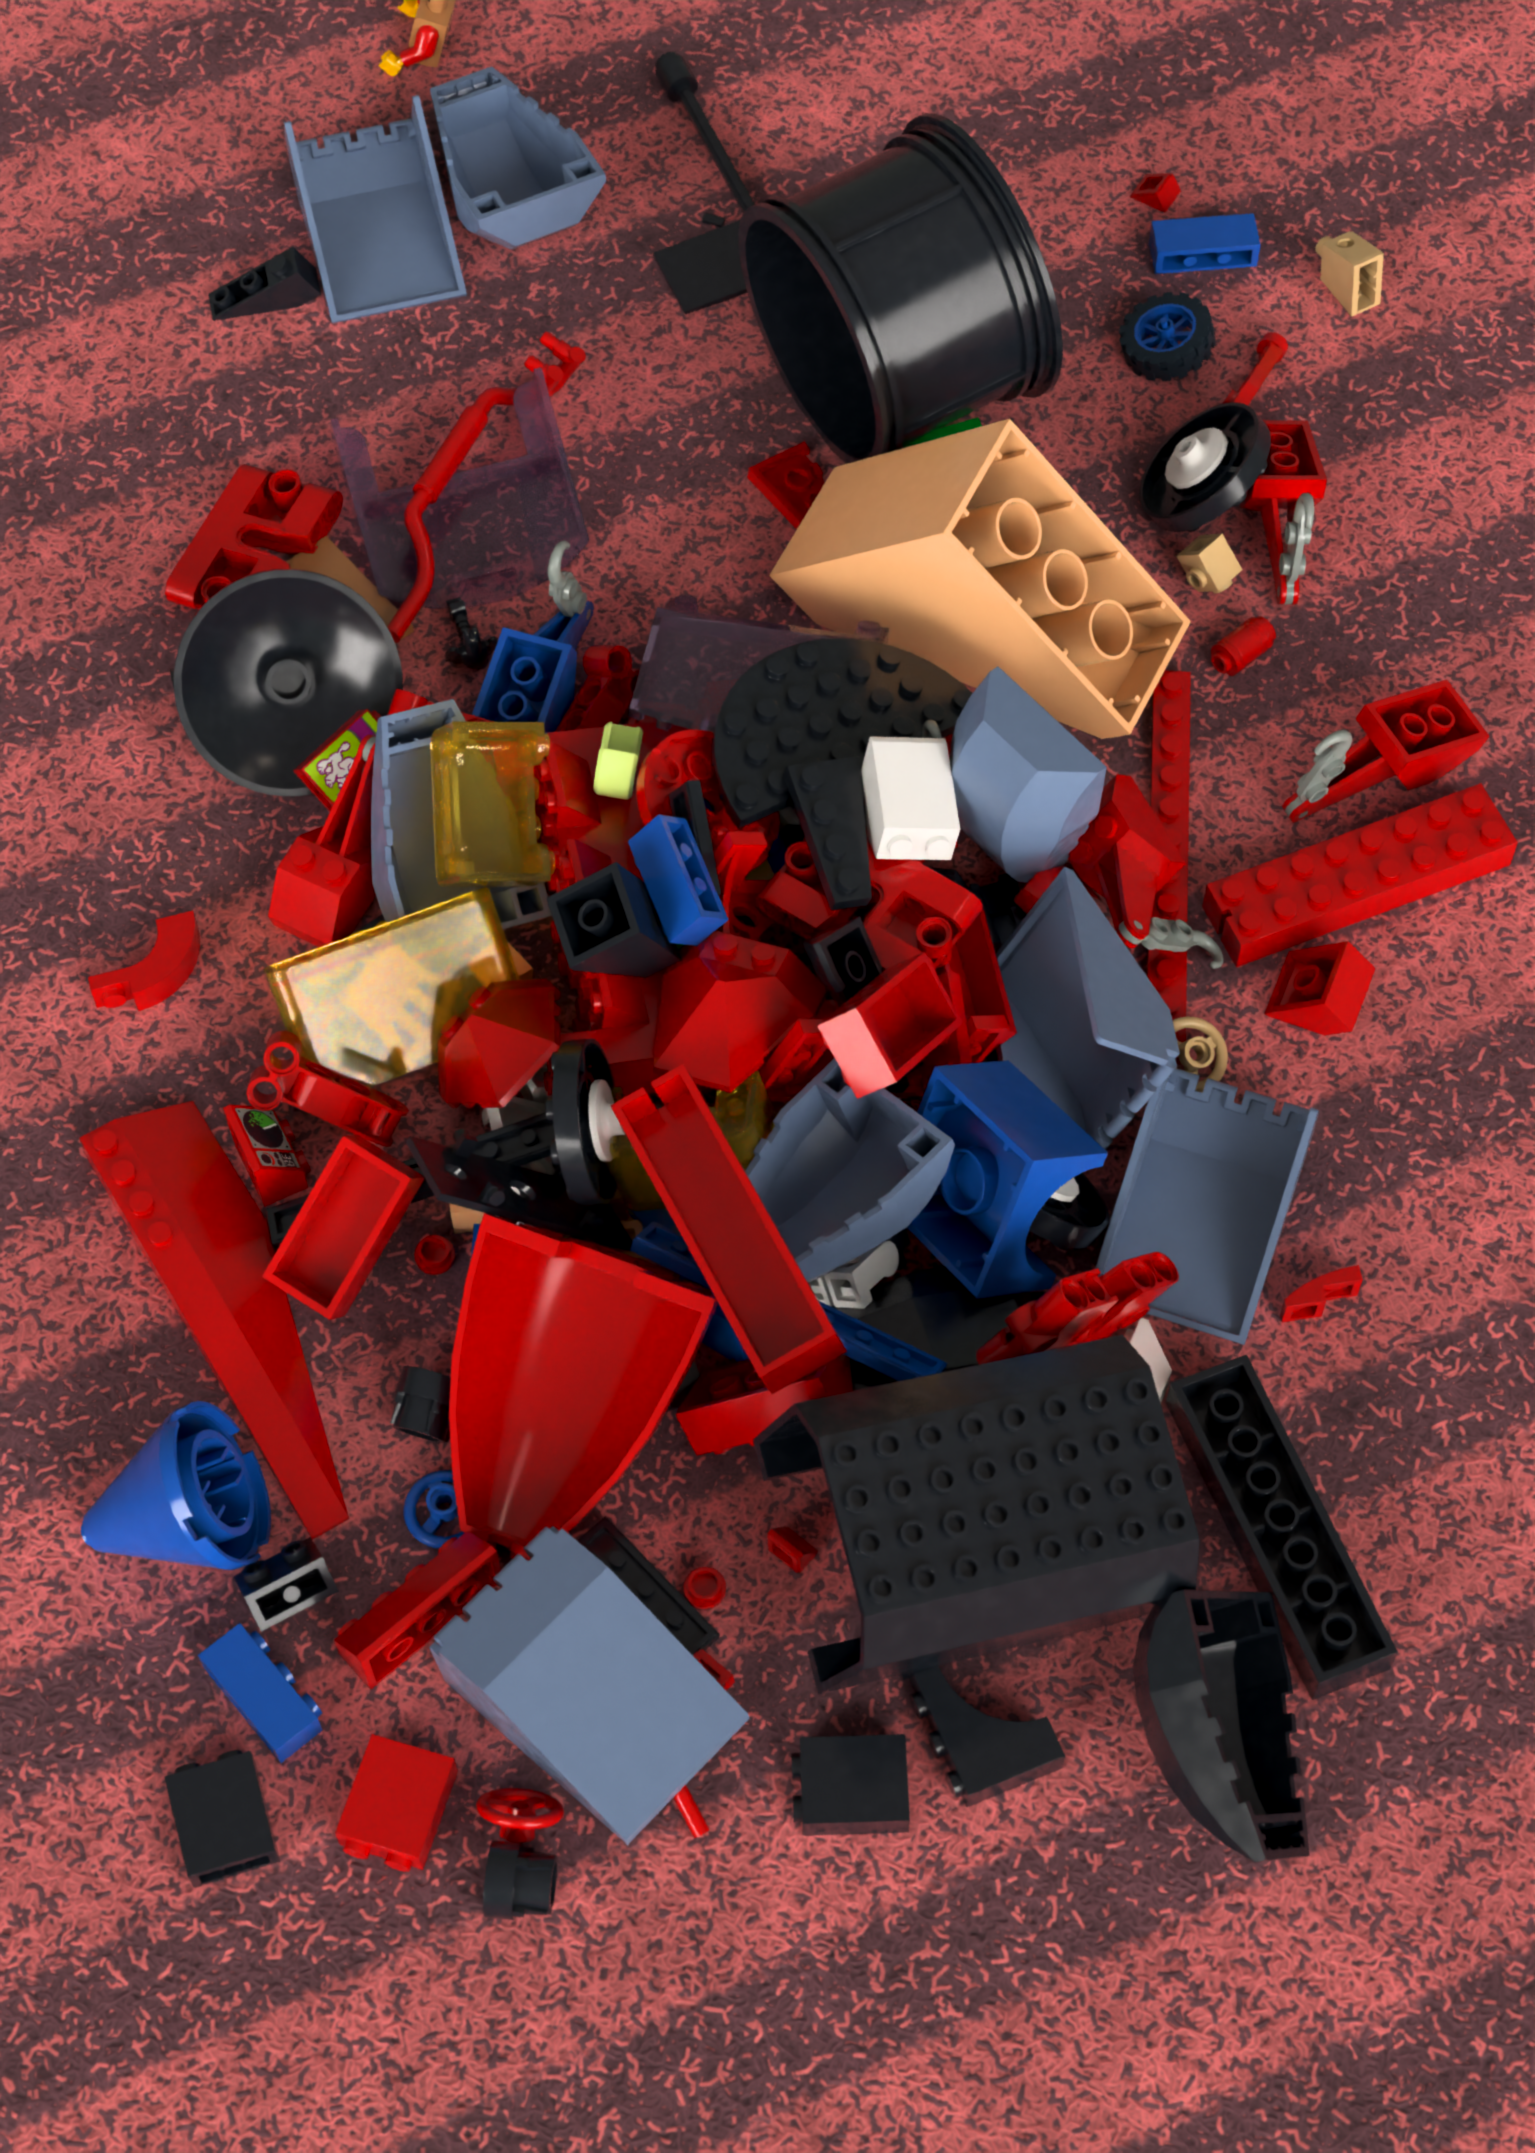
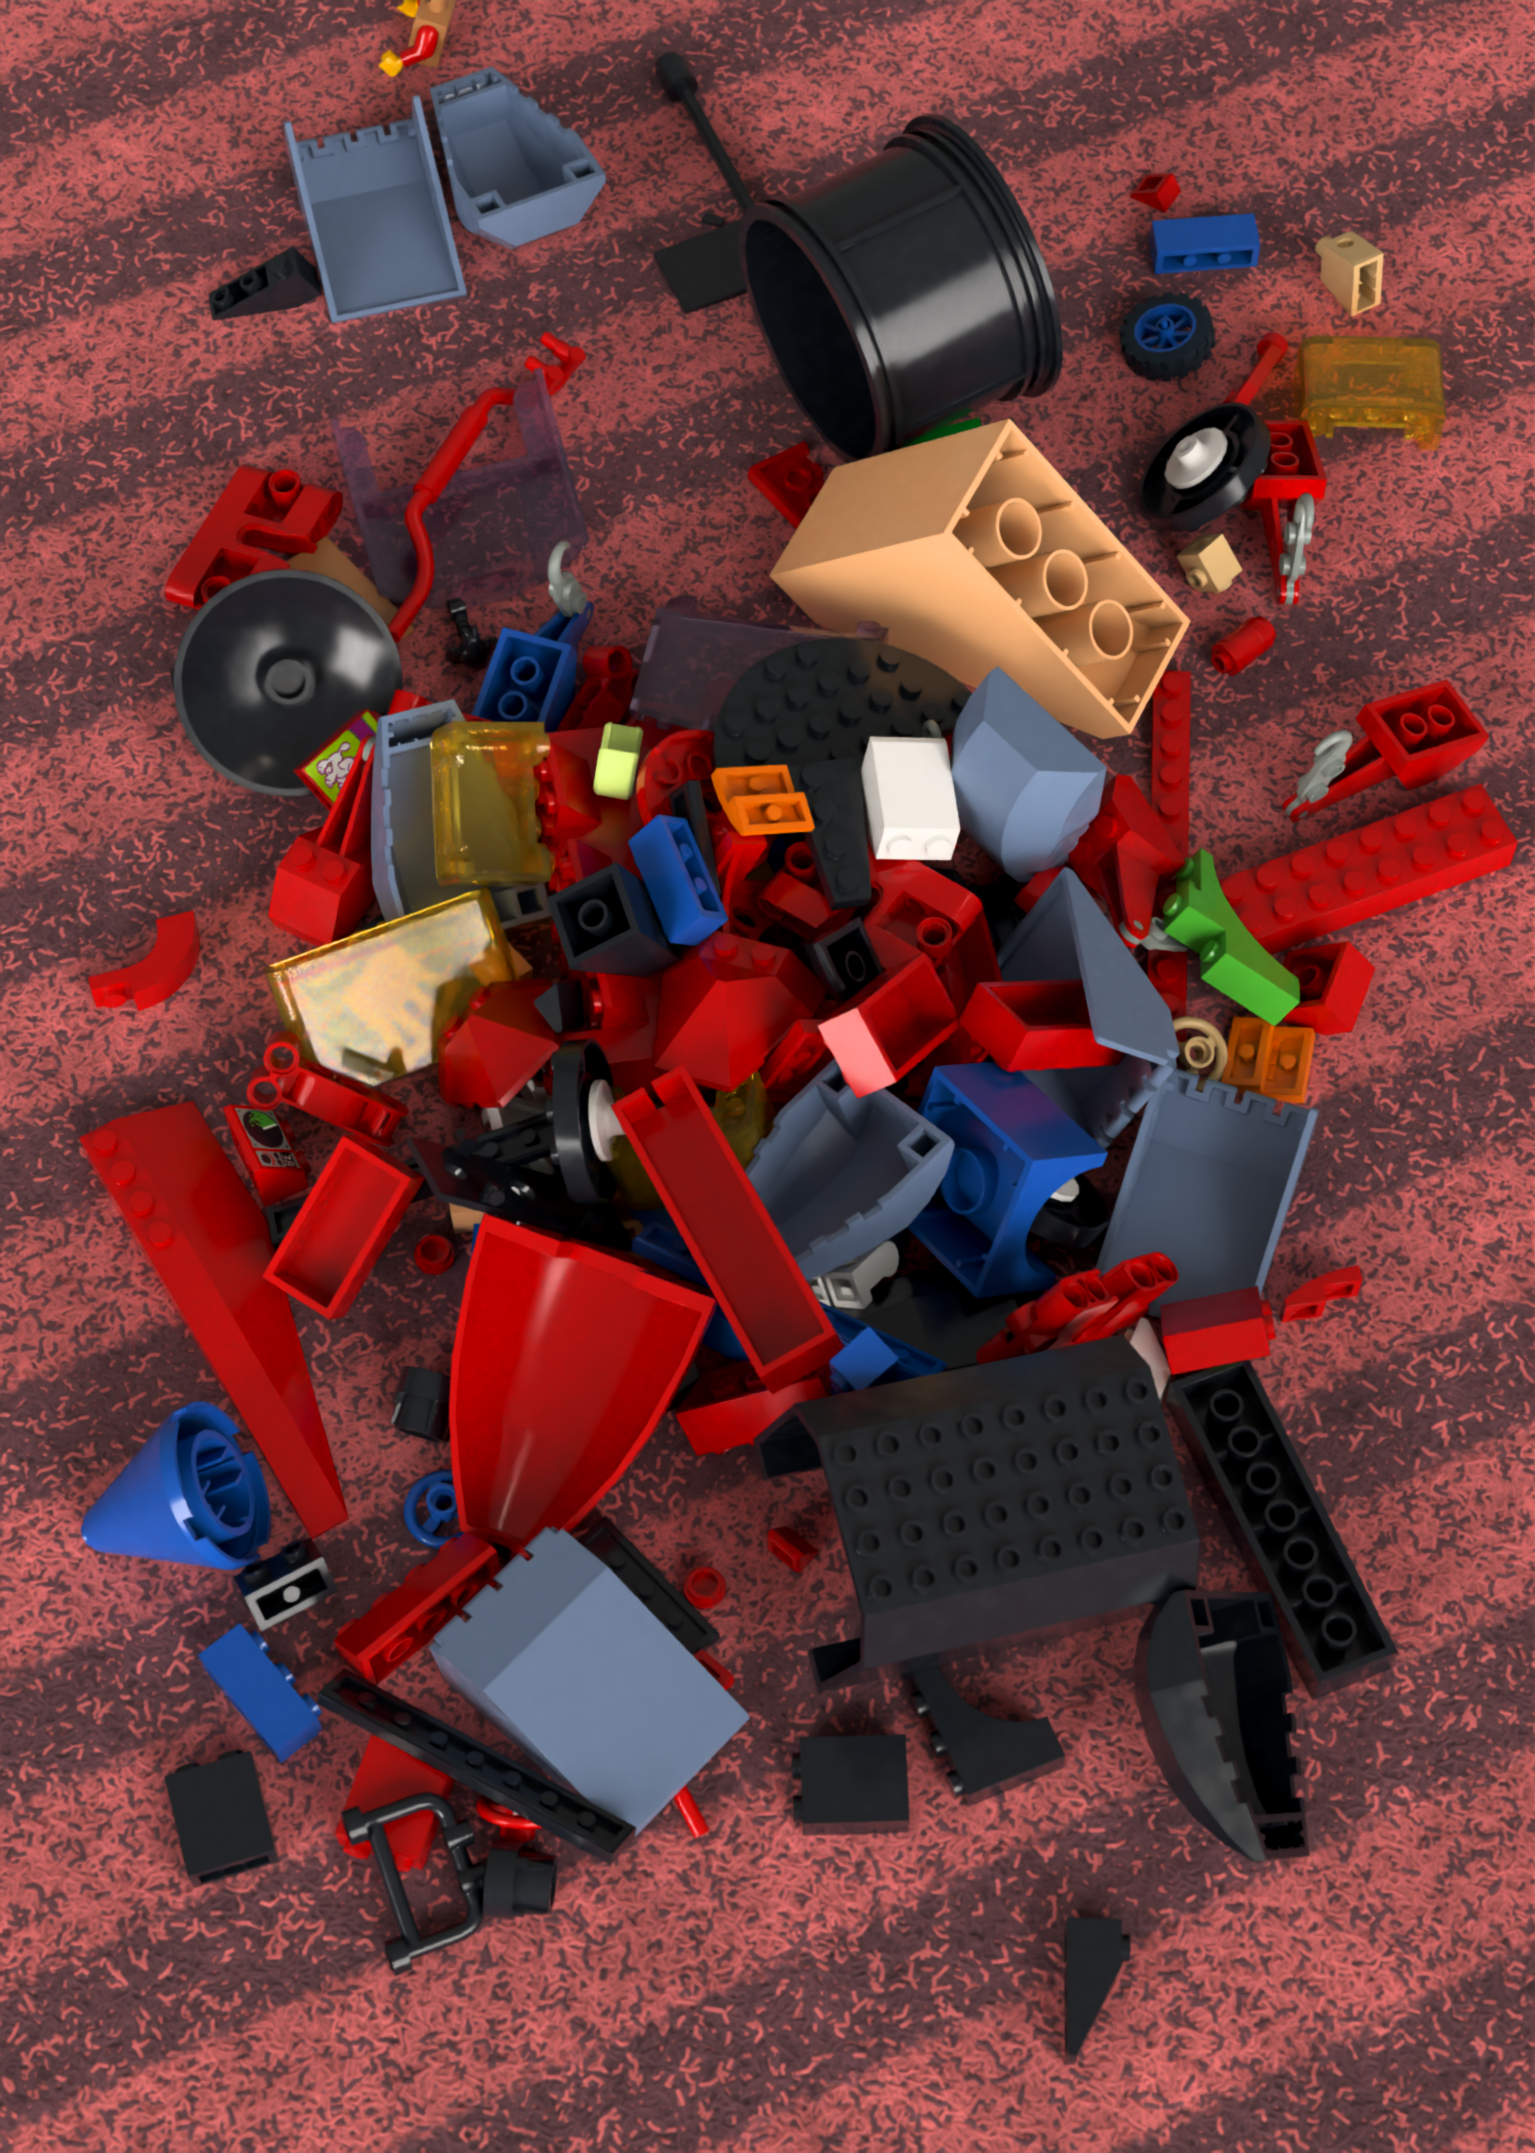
none -> black tile [317,1668,636,1865]
none -> black bar [340,1792,486,1976]
none -> black slope [534,978,585,1033]
none -> orange slope [711,764,815,836]
none -> blue brick [829,1326,899,1395]
none -> red piece [958,979,1125,1072]
none -> black slope [1064,1917,1130,2065]
none -> red brick [1160,1286,1276,1375]
none -> bright green arch [1162,848,1300,1026]
none -> orange slope [1221,1017,1316,1103]
none -> clear yellow windscreen [1292,335,1446,450]

